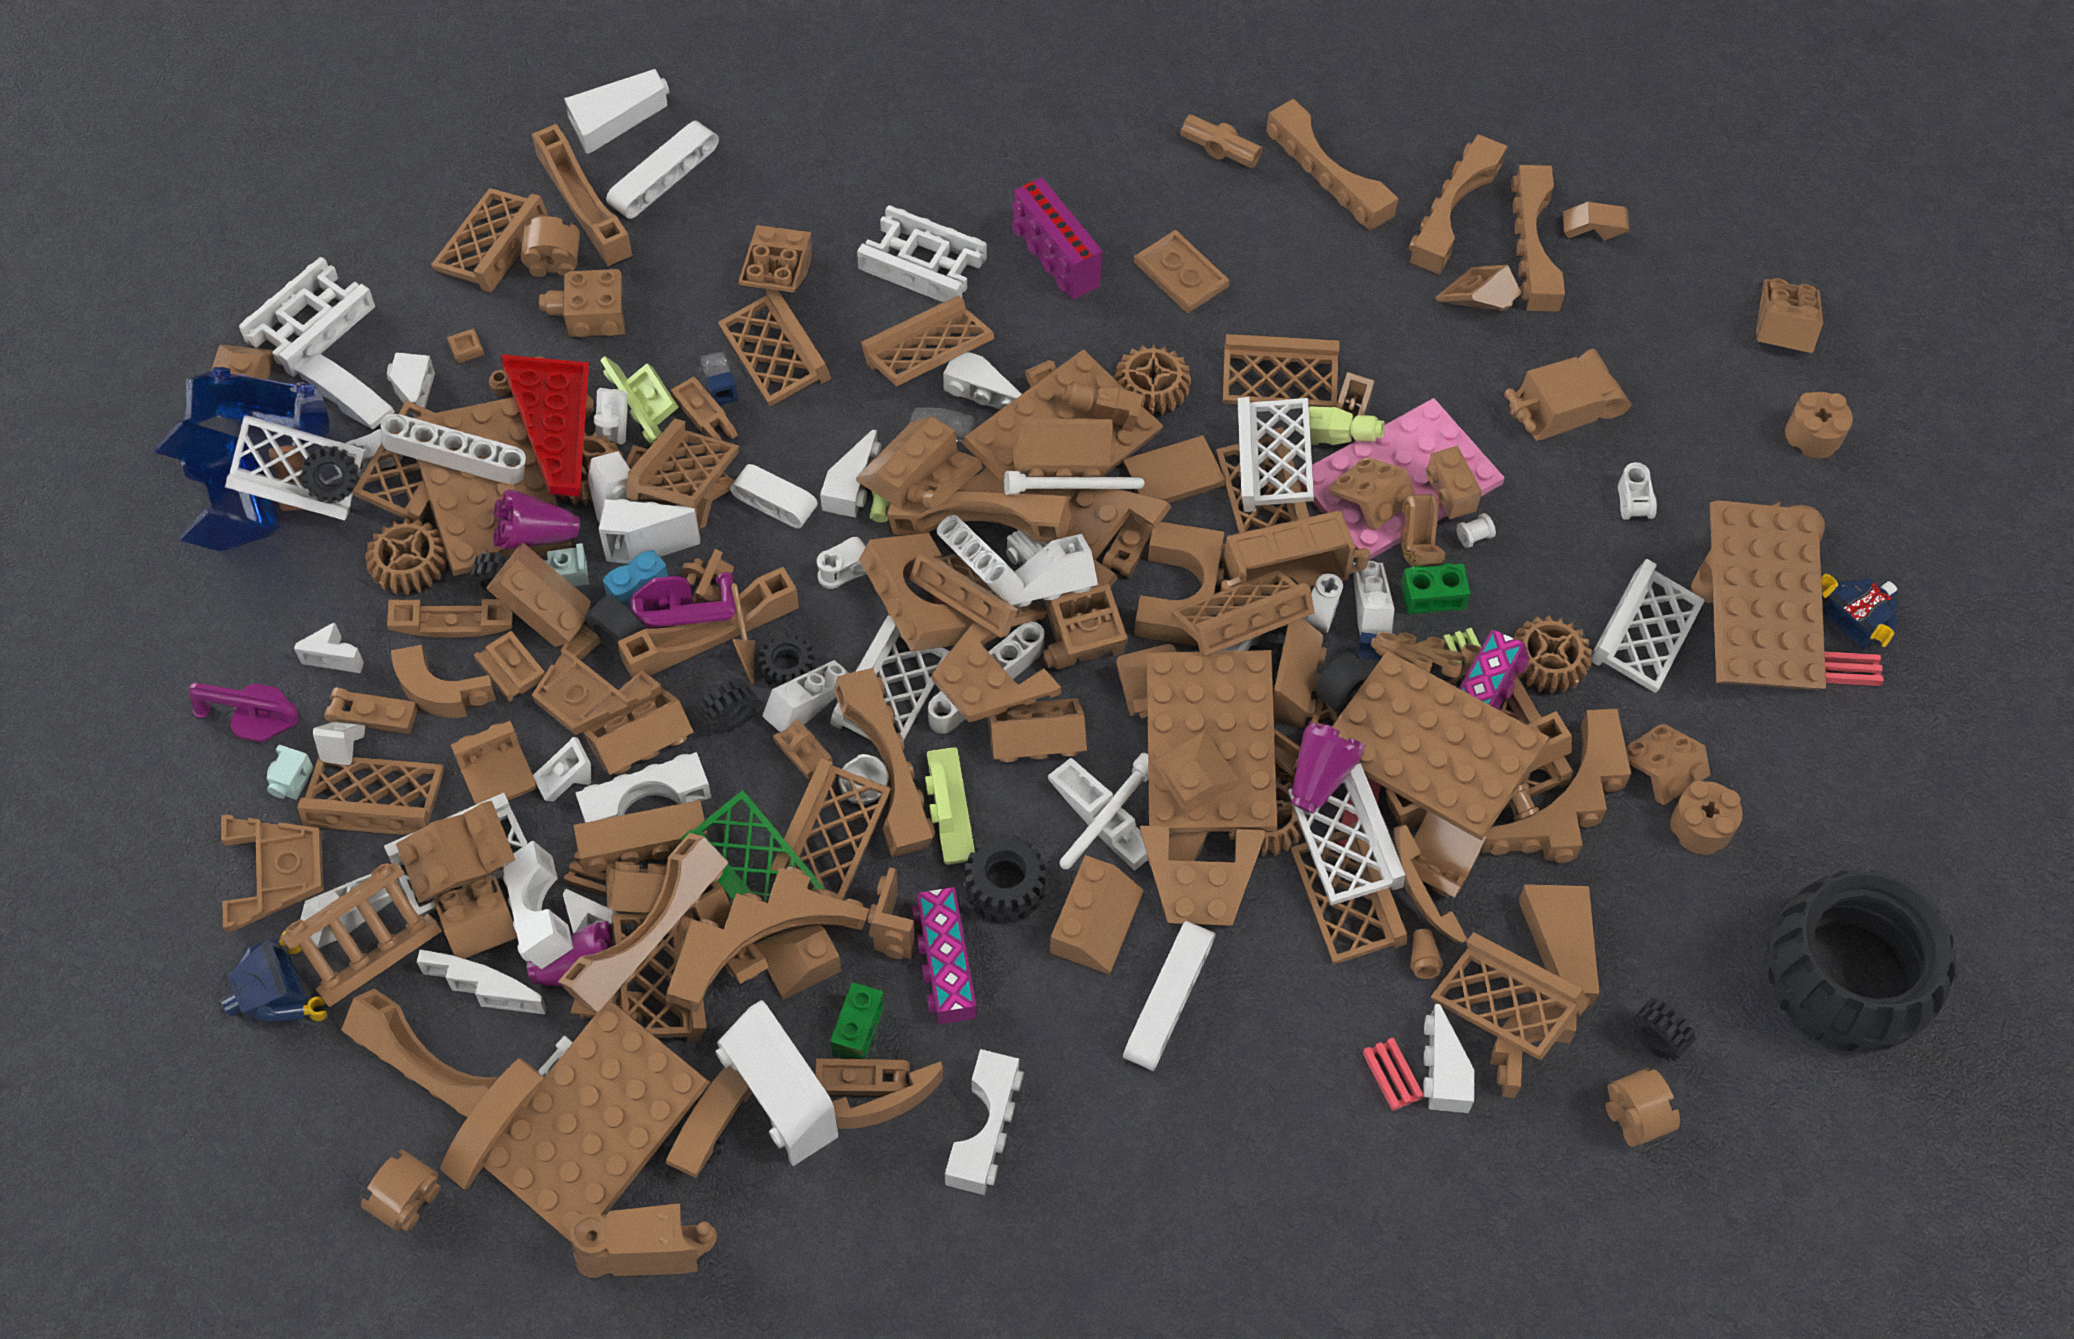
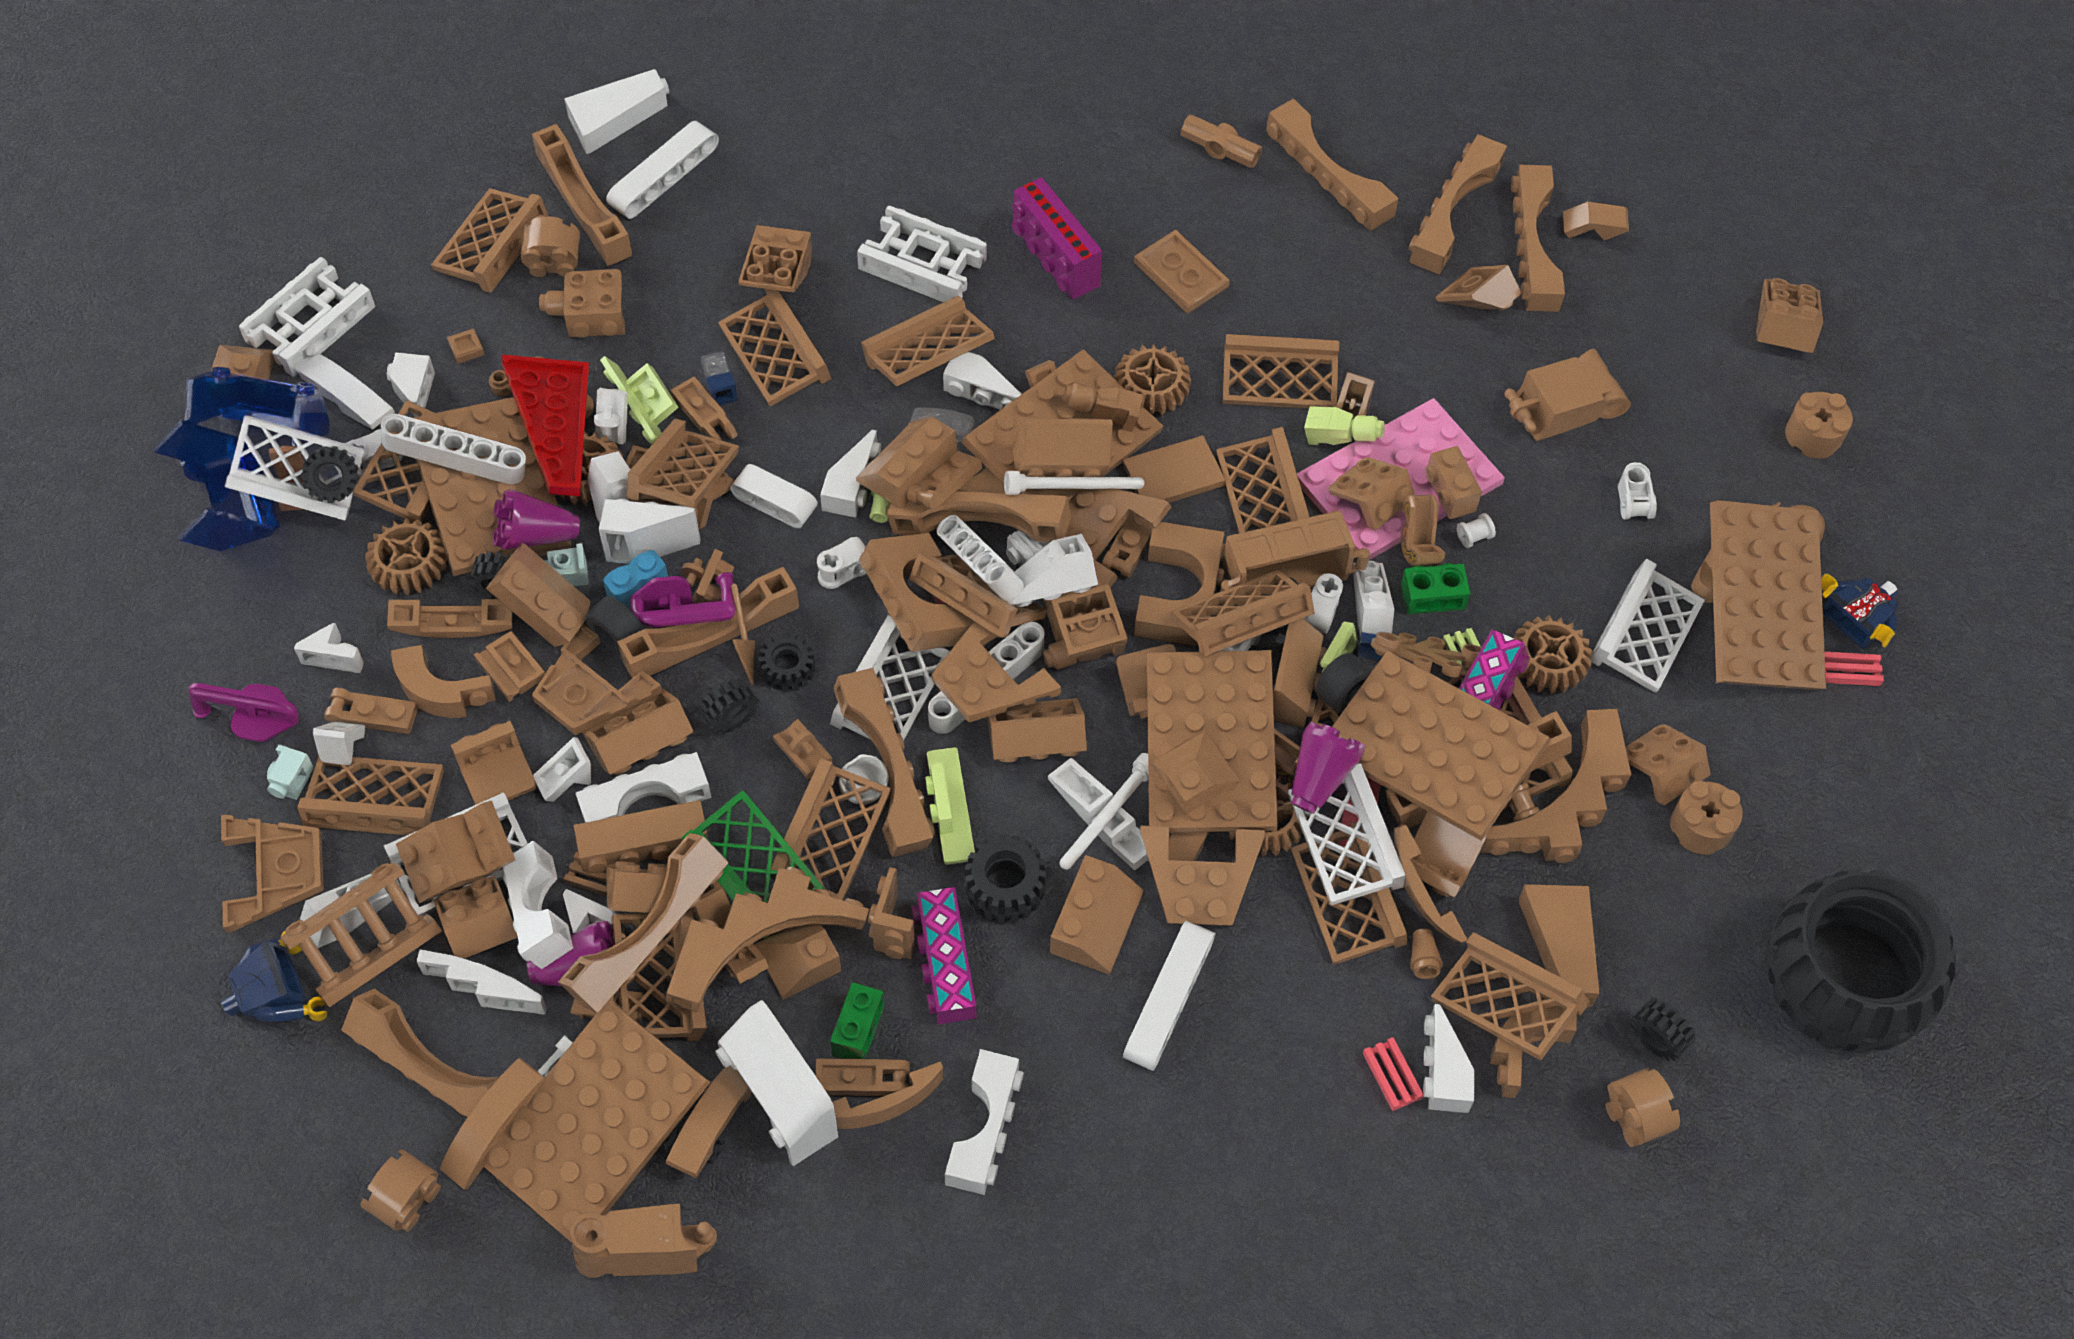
white slope [762,660,849,732] -> none
white fence [1238,397,1314,512] -> none
none -> yellowish green tile [1320,621,1358,672]

